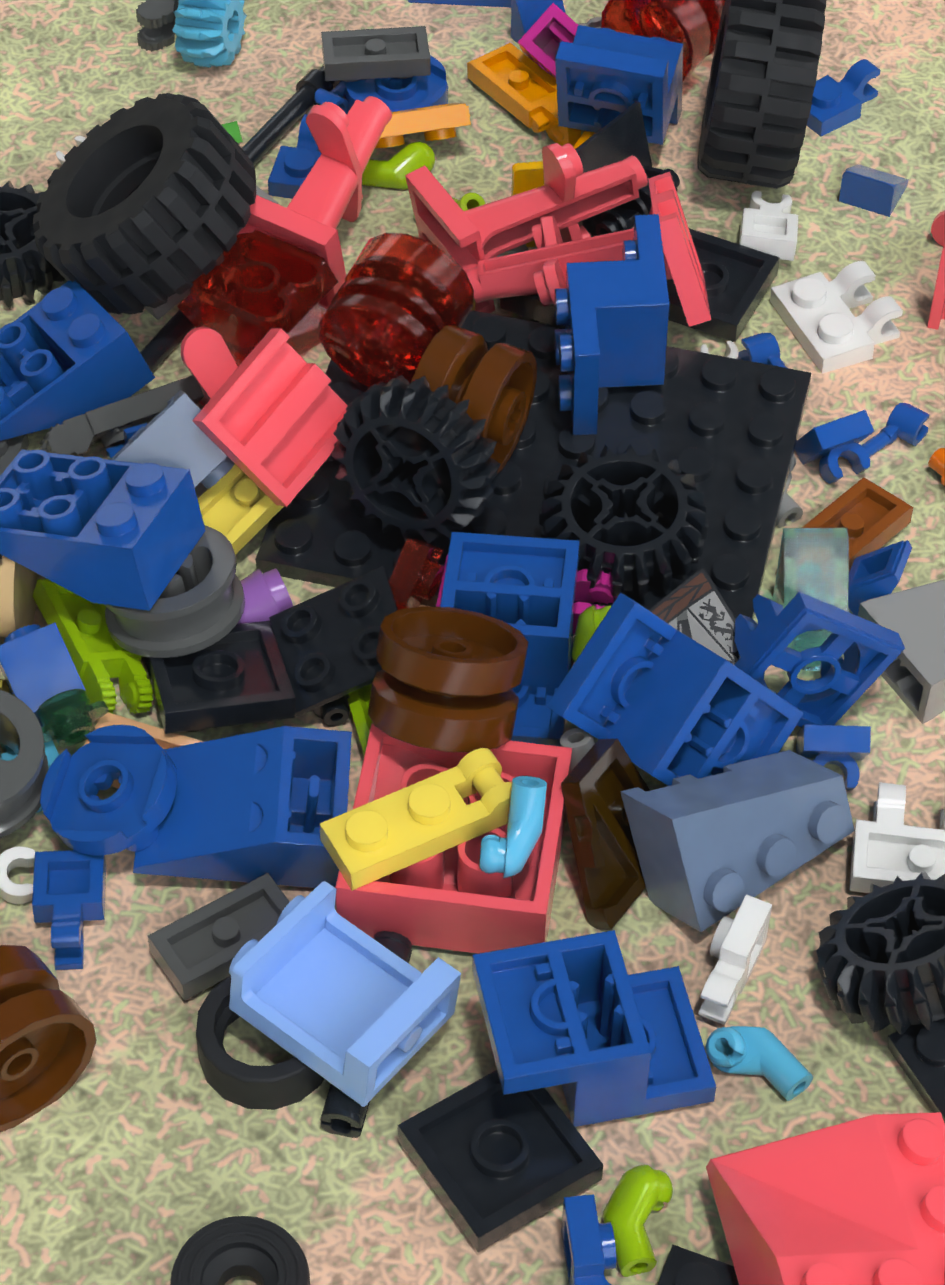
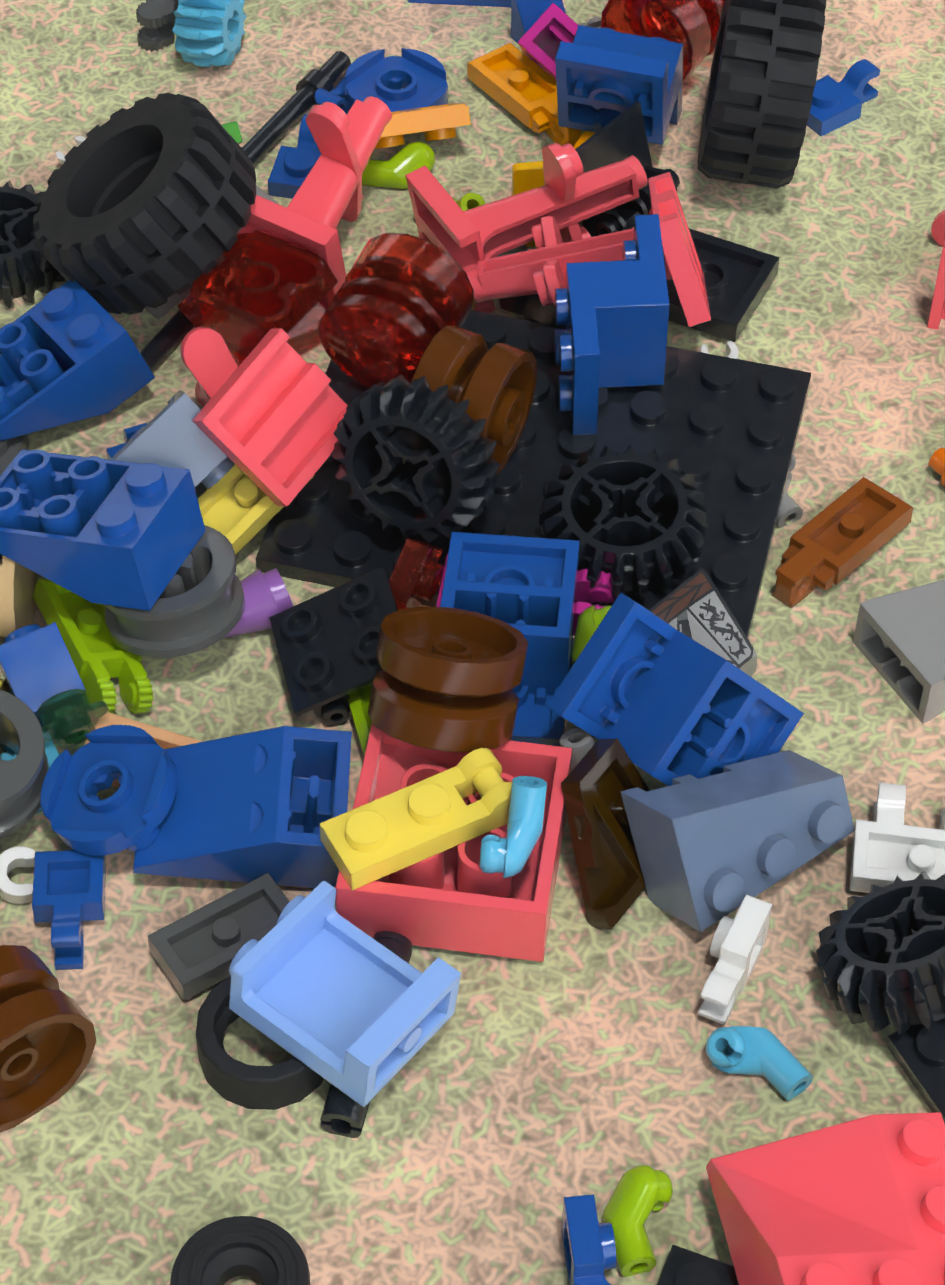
dark grey hinge [38,375,204,456] -> none
black plate [145,621,296,734] -> none
dark grey plate [321,26,431,82] -> none
black plate [398,1070,603,1252] -> none
blue bracket [472,930,716,1127] -> none
blue piece [734,592,905,727] -> none
blue hand [738,333,787,368] -> none
white plate [739,190,798,261] -> none
white plate [770,261,903,374] -> none
clear light blue slope [773,528,849,671] -> none
blue tile [795,410,875,484] -> none
blue tile [796,724,871,790] -> none
blue slope [839,164,909,217] -> none
blue slope [840,540,913,616] -> none
blue hand [862,403,929,457] -> none

